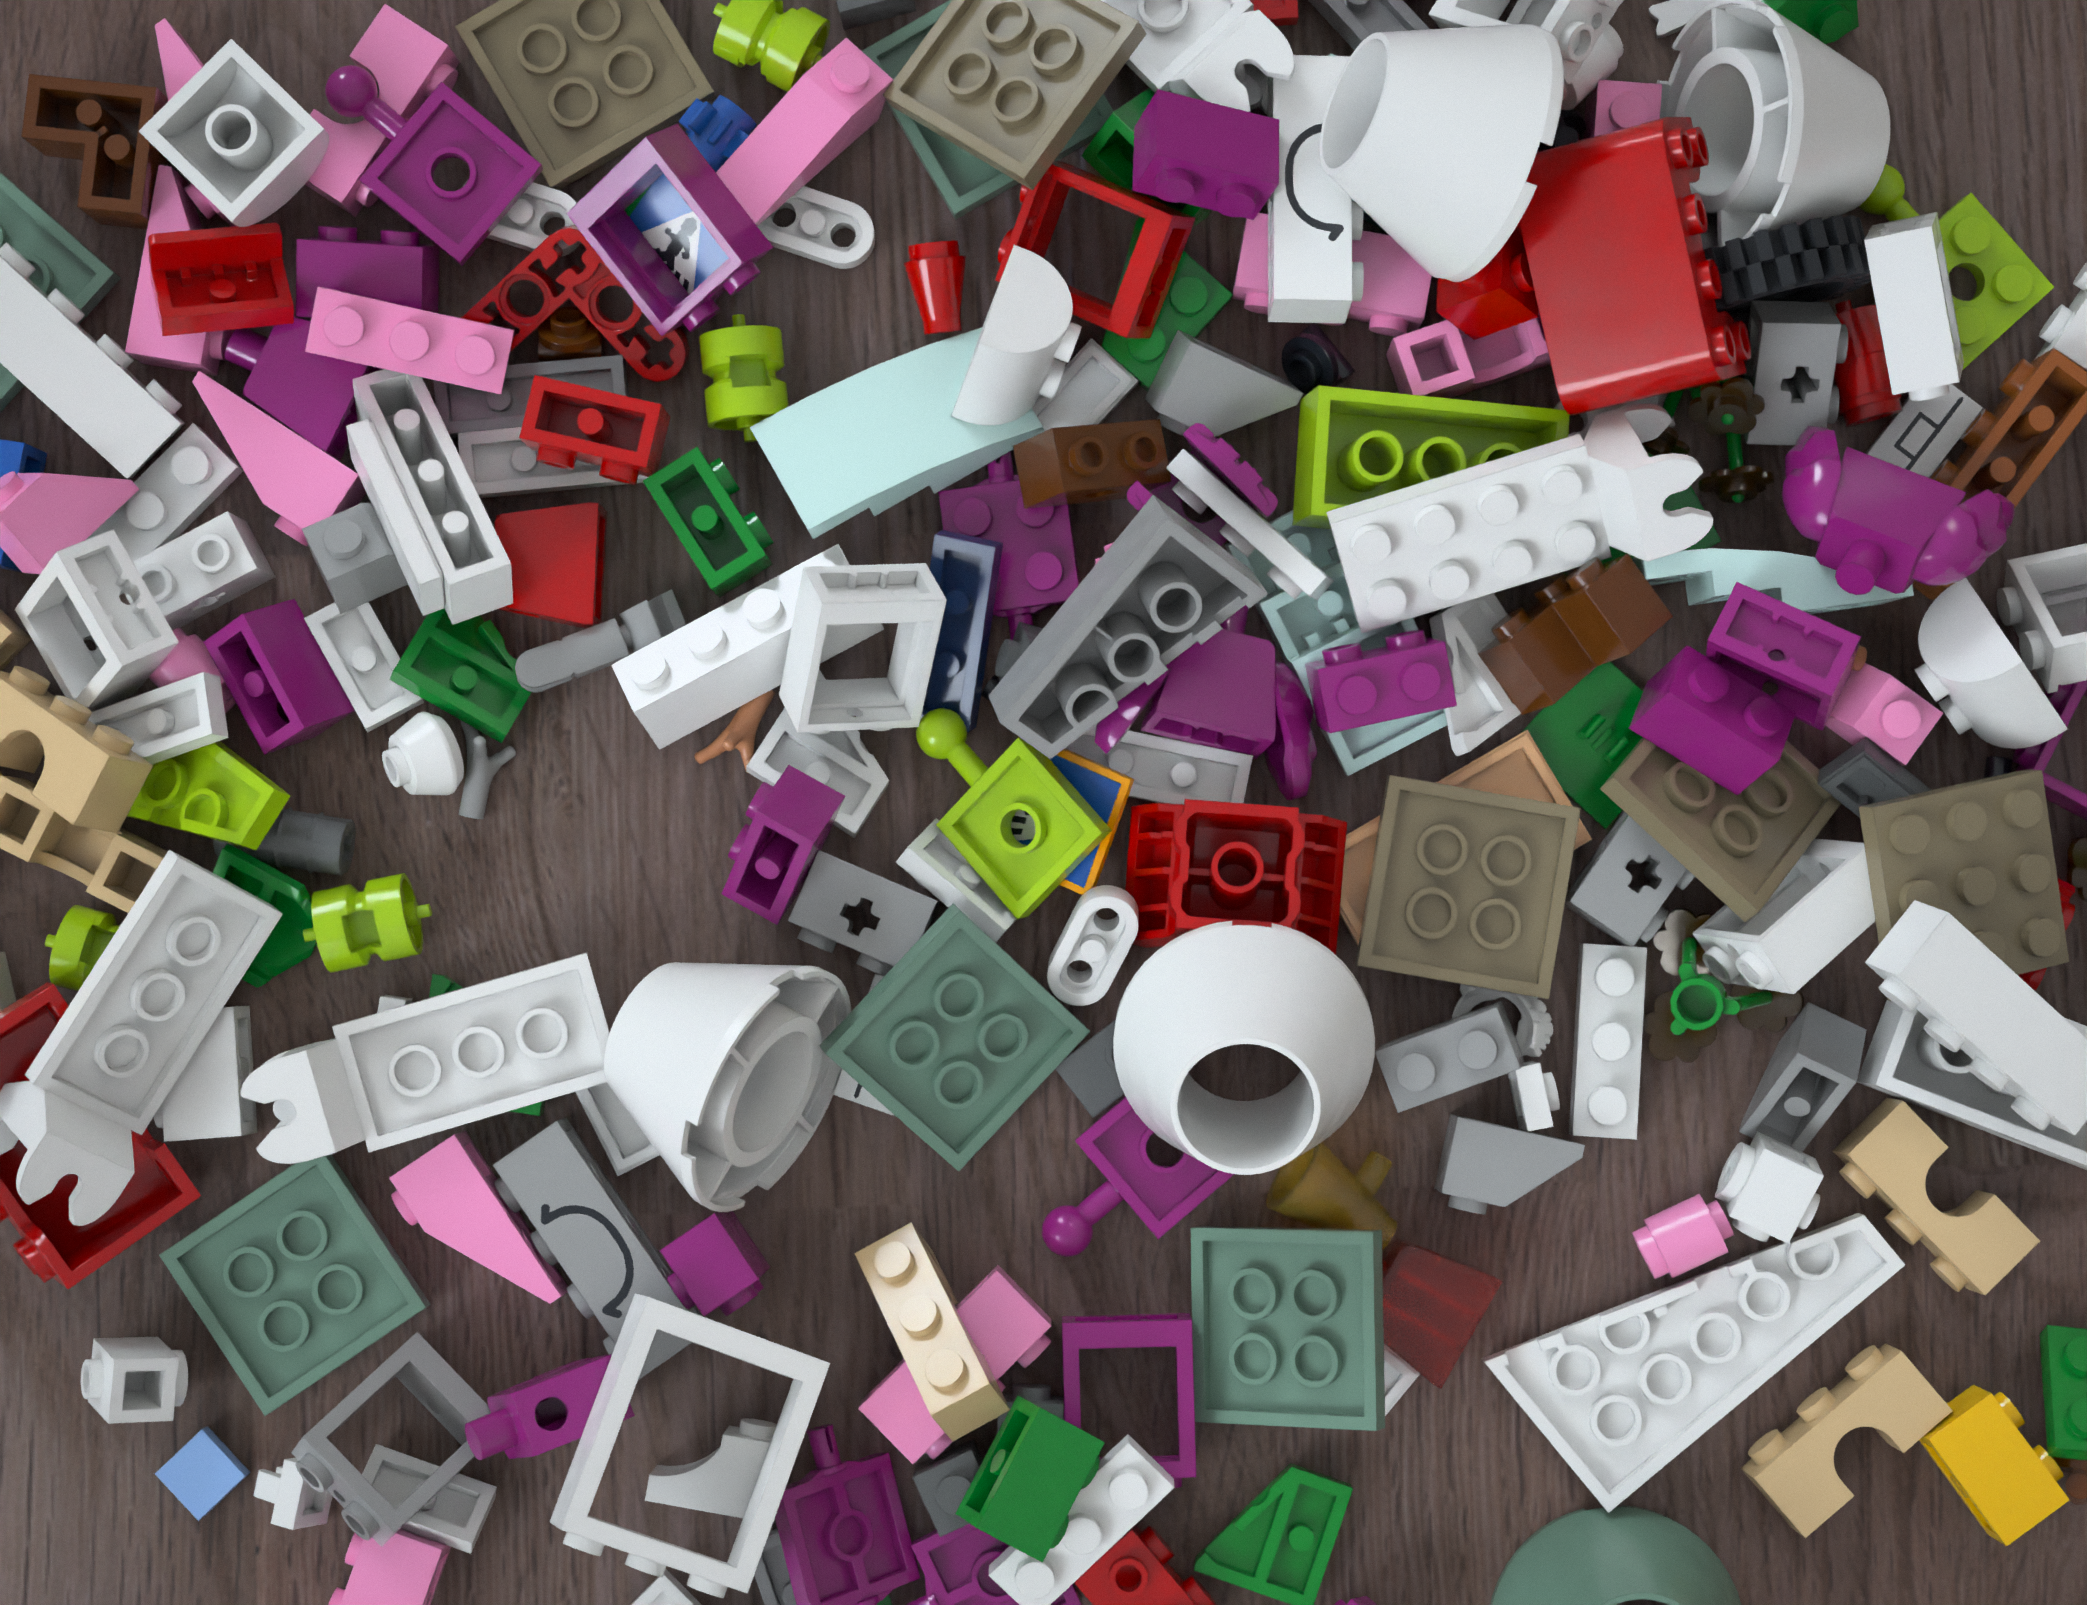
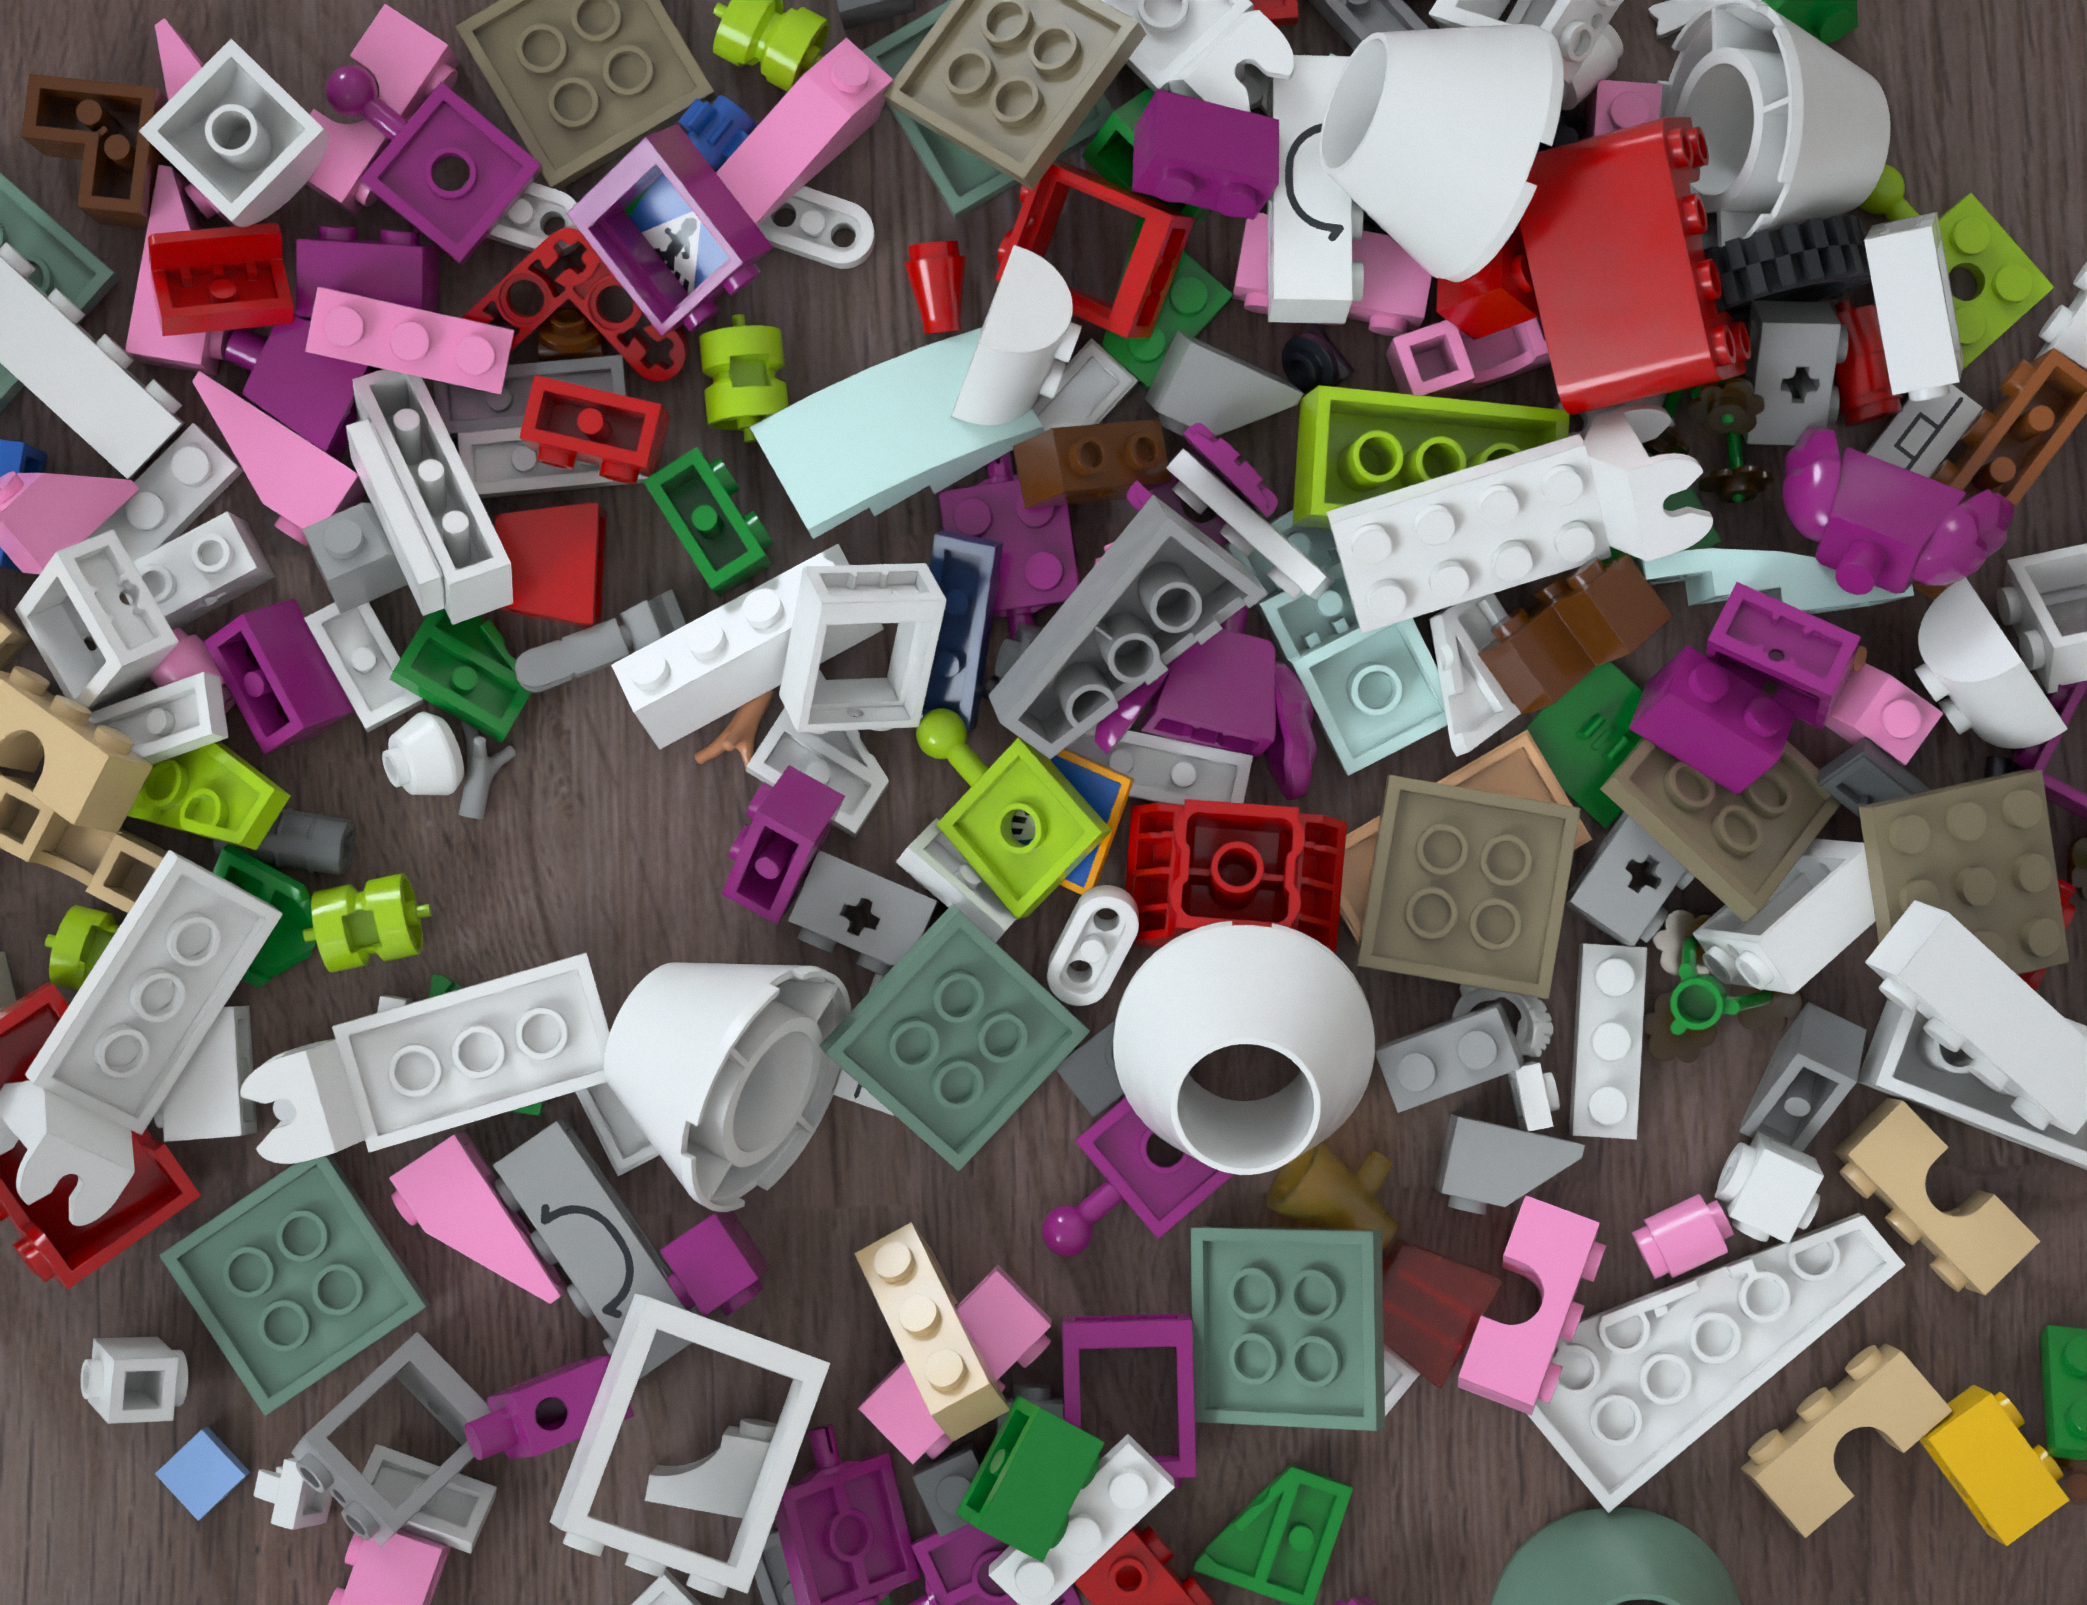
magenta brick [1305,630,1457,733] -> none
none -> bright pink arch [1458,1195,1606,1416]

